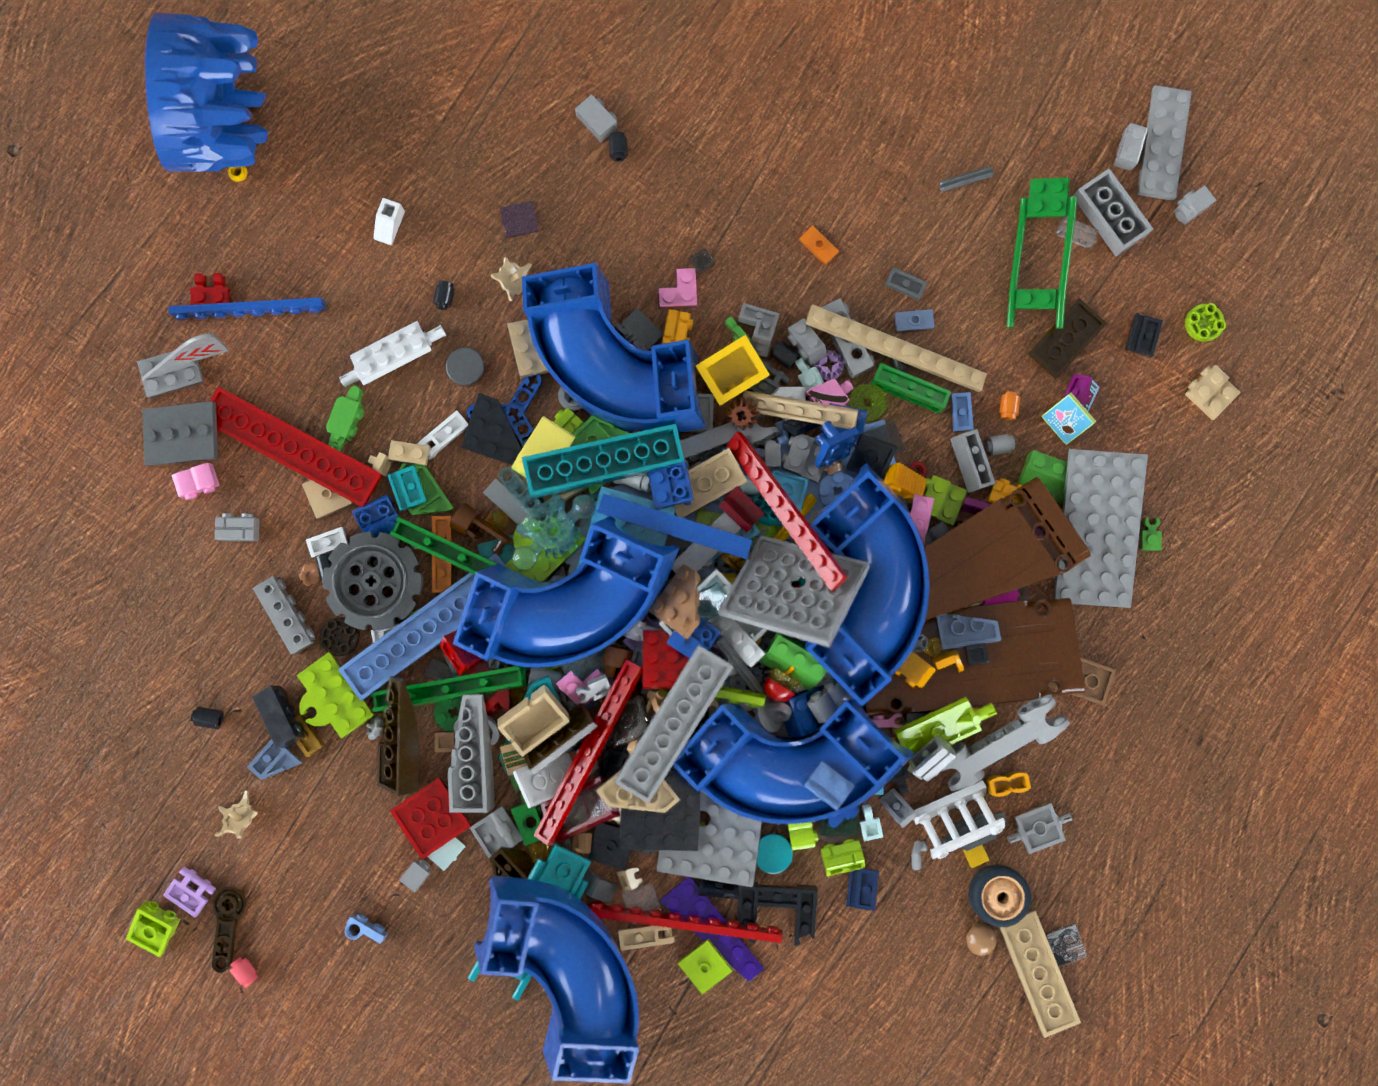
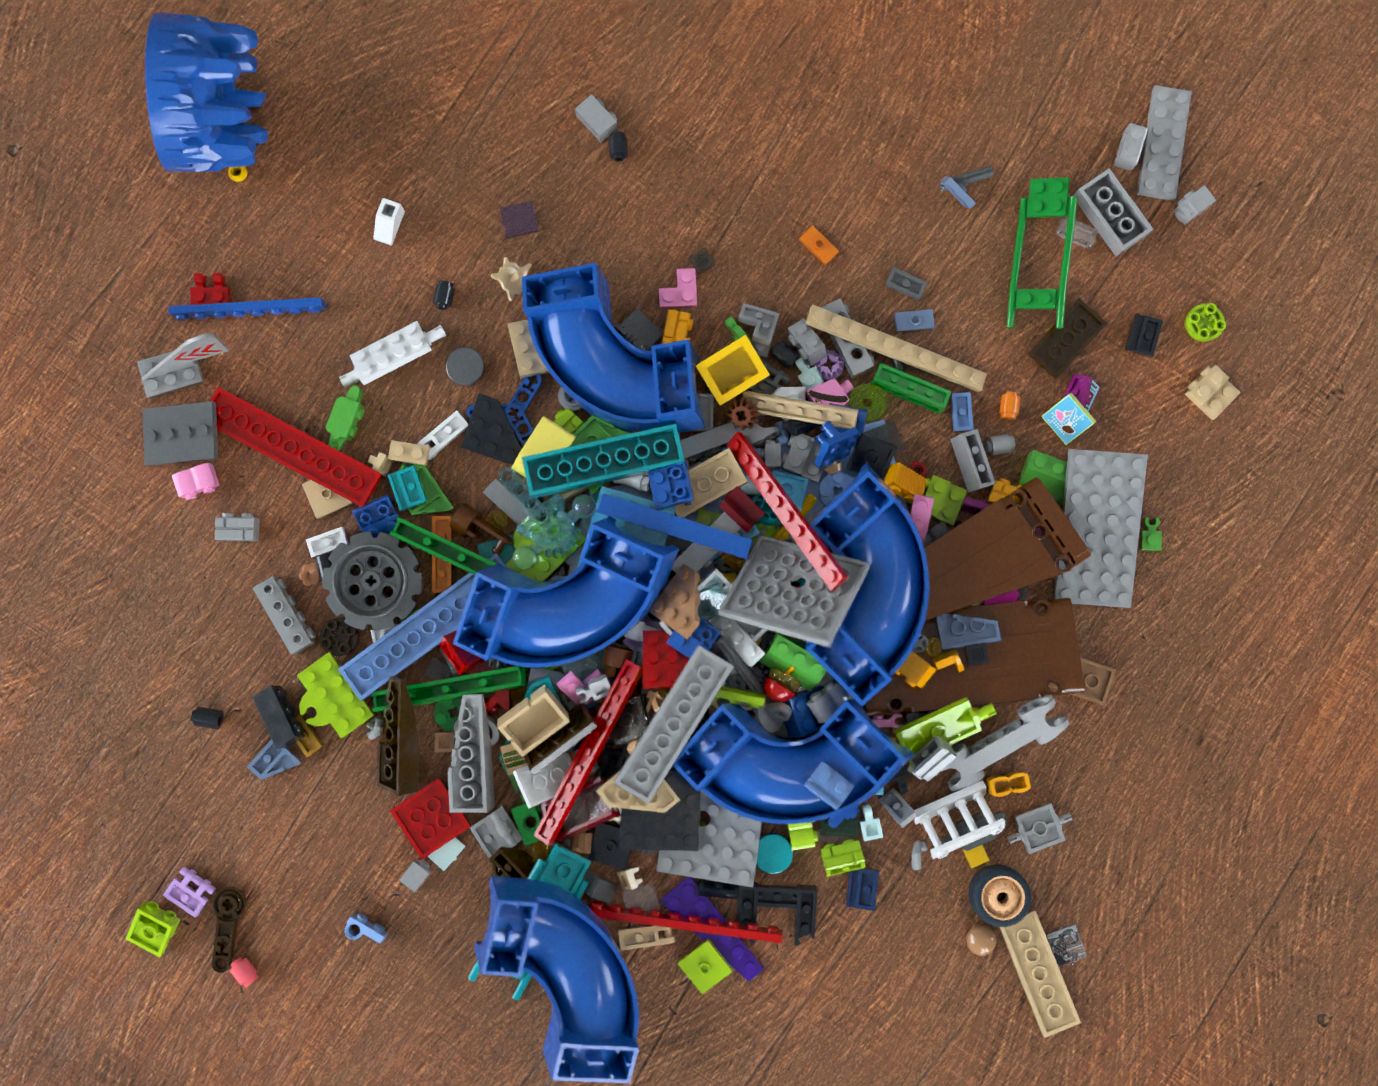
tan piece [214,790,258,839] -> none
none -> sand blue plate [941,176,976,208]

